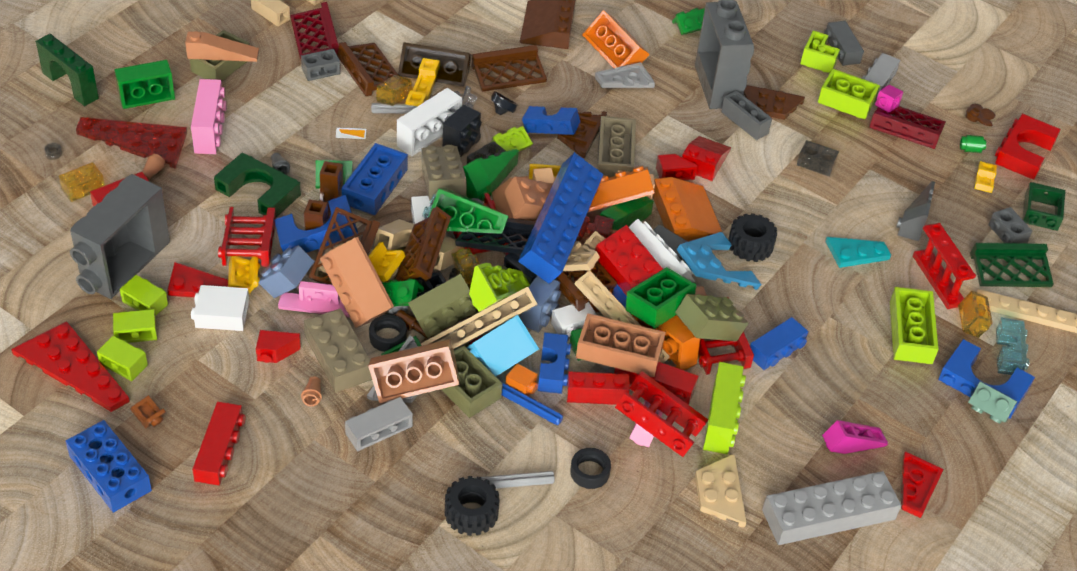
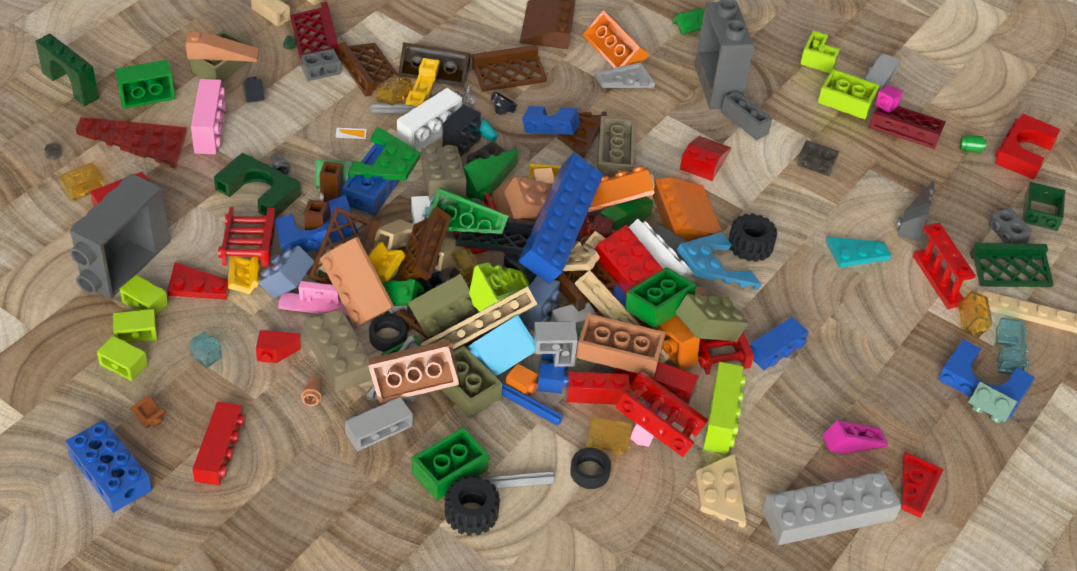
red wing [11,321,130,412] -> none
nougat cone [142,154,165,180] -> none
white brick [191,285,249,331] -> none
lime bracket [489,126,533,154] -> none
red slope [656,154,697,181] -> none
reddish brown wing [743,85,805,120] -> none
dark grey brick [824,21,864,66] -> none
lime brick [890,287,938,364] -> none
reddish brown plate [965,103,996,126] -> none
yellow slope [974,161,997,193] -> none
none -> clear light blue brick [189,331,222,369]
none -> black slope [242,77,265,103]
none -> clear green hinge [283,35,297,50]
none -> green wing [348,127,420,181]
none -> green brick [412,427,489,501]
none -> teal cone [480,118,499,143]
none -> light grey brick [534,321,578,367]
none -> clear yellow brick [585,417,632,455]

